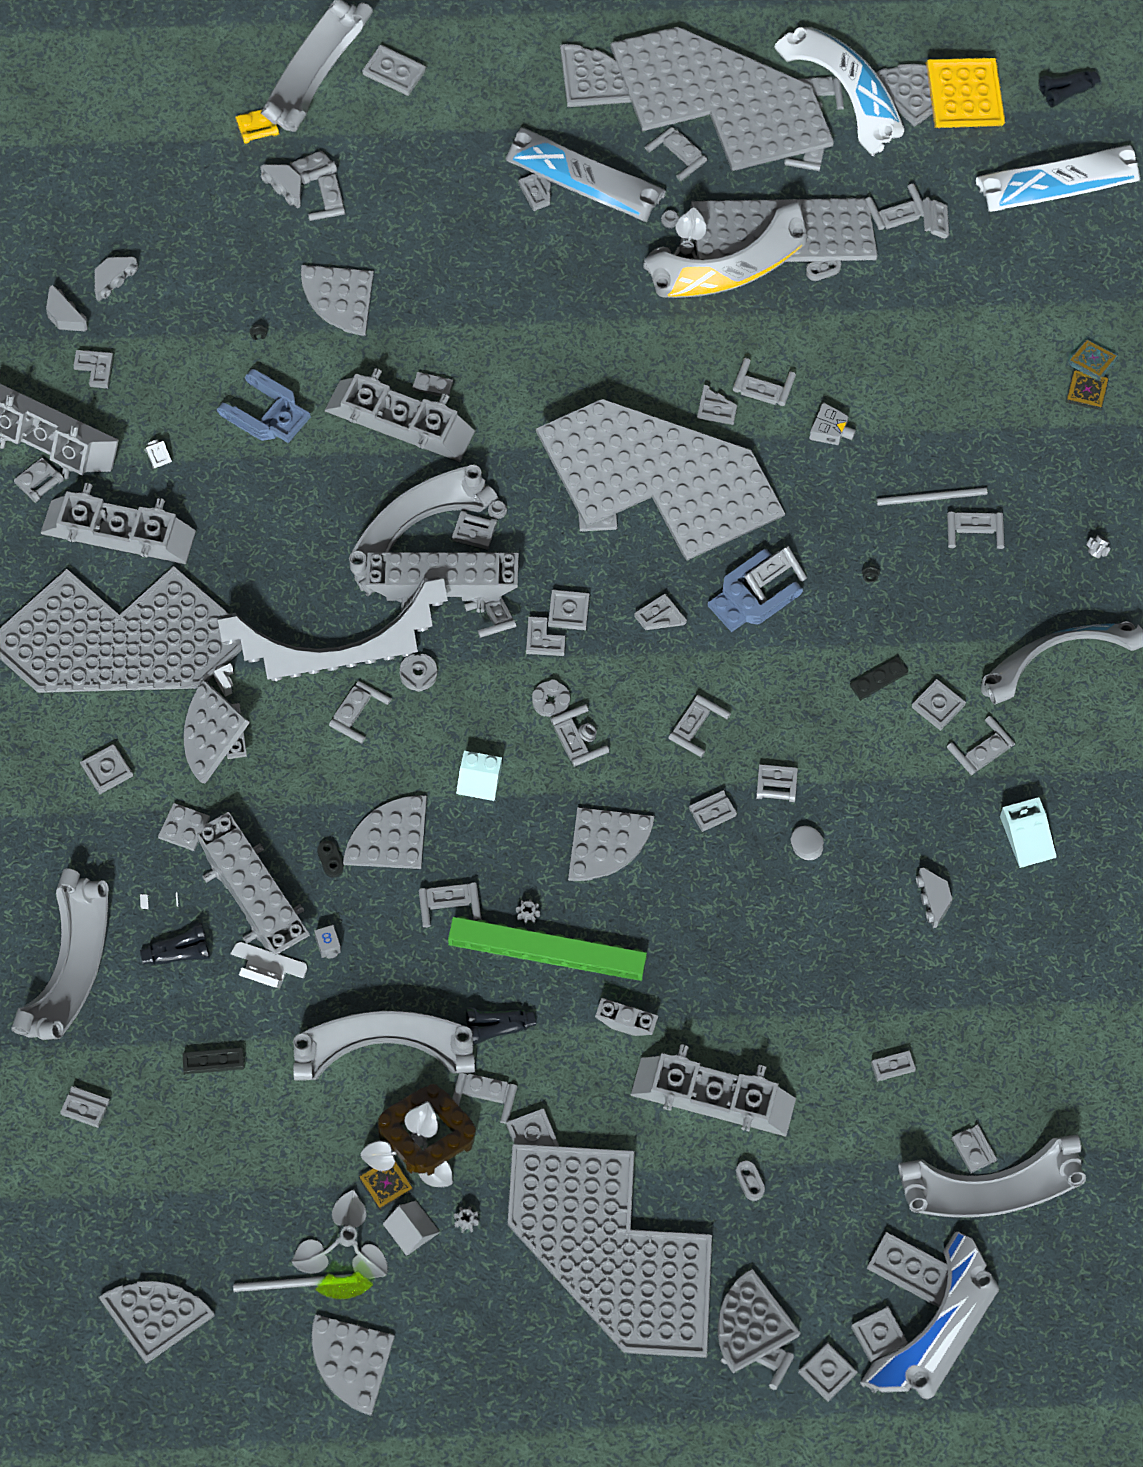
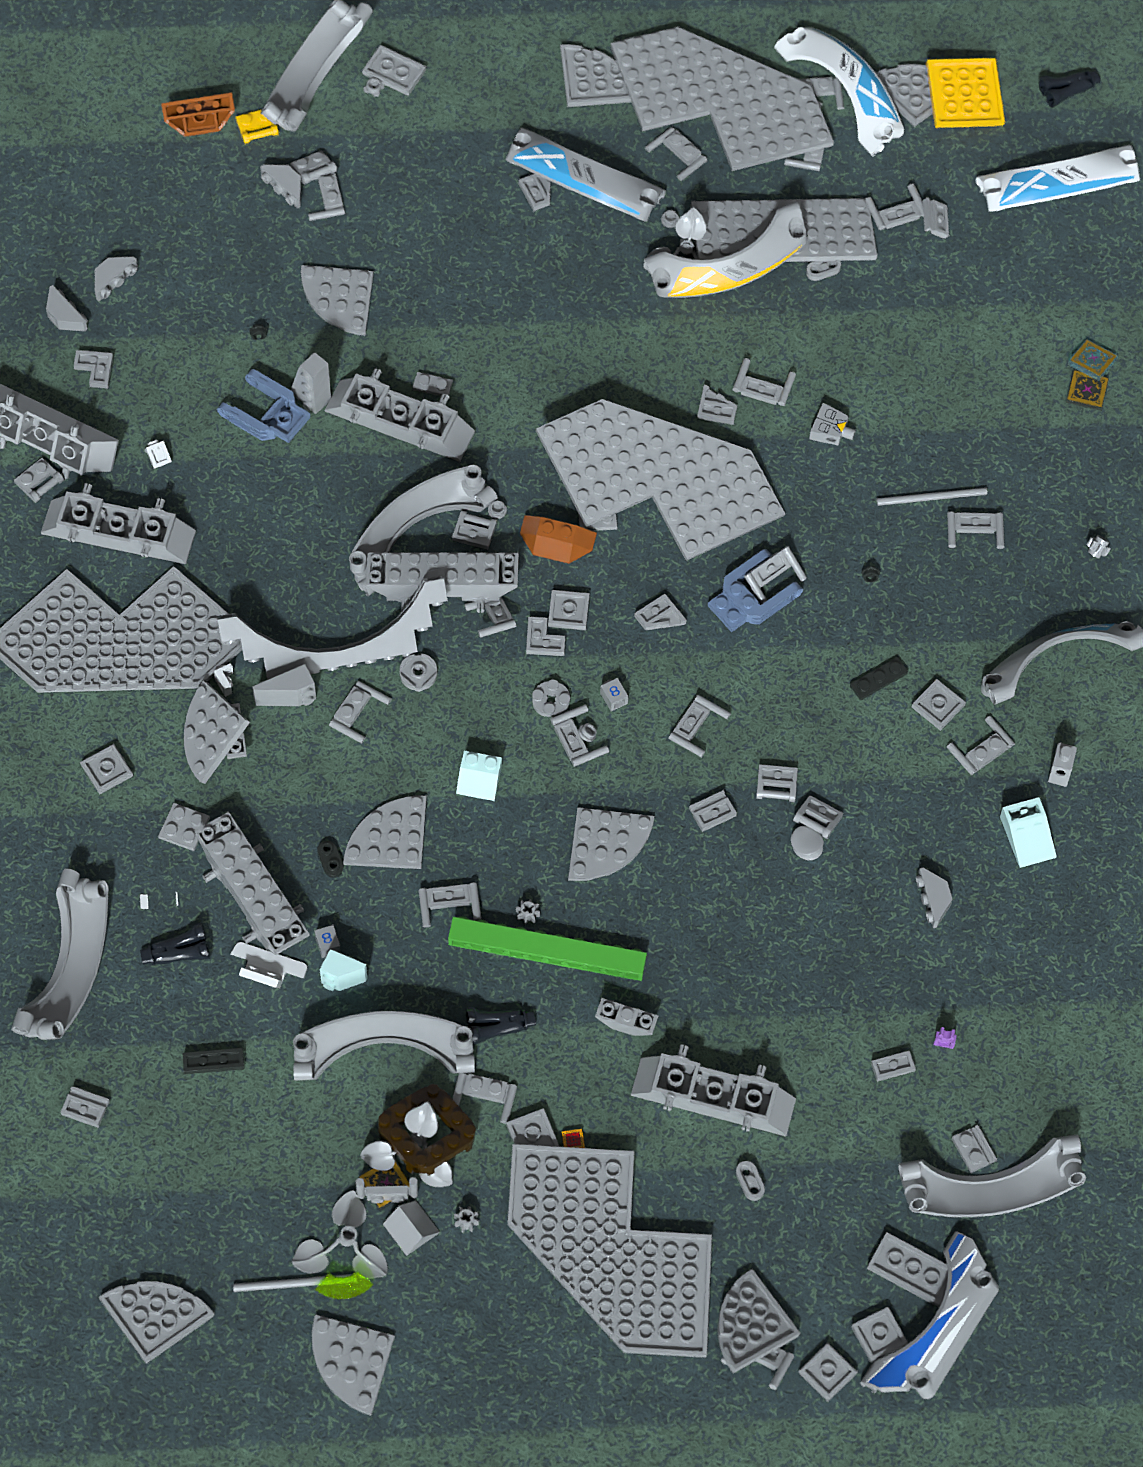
none -> dark orange wedge [161,93,235,136]
none -> light grey slope [252,664,316,706]
none -> light grey wedge [291,353,331,414]
none -> light aqua slope [320,949,367,991]
none -> light grey plate [356,1177,418,1203]
none -> light grey plate [364,78,384,97]
none -> dark orange wedge [520,516,597,564]
none -> tile [562,1129,585,1148]
none -> light grey brick [600,678,628,711]
none -> light grey plate [793,796,844,839]
none -> medium lavender plate [934,1027,956,1049]
none -> light grey torso [1048,743,1077,787]

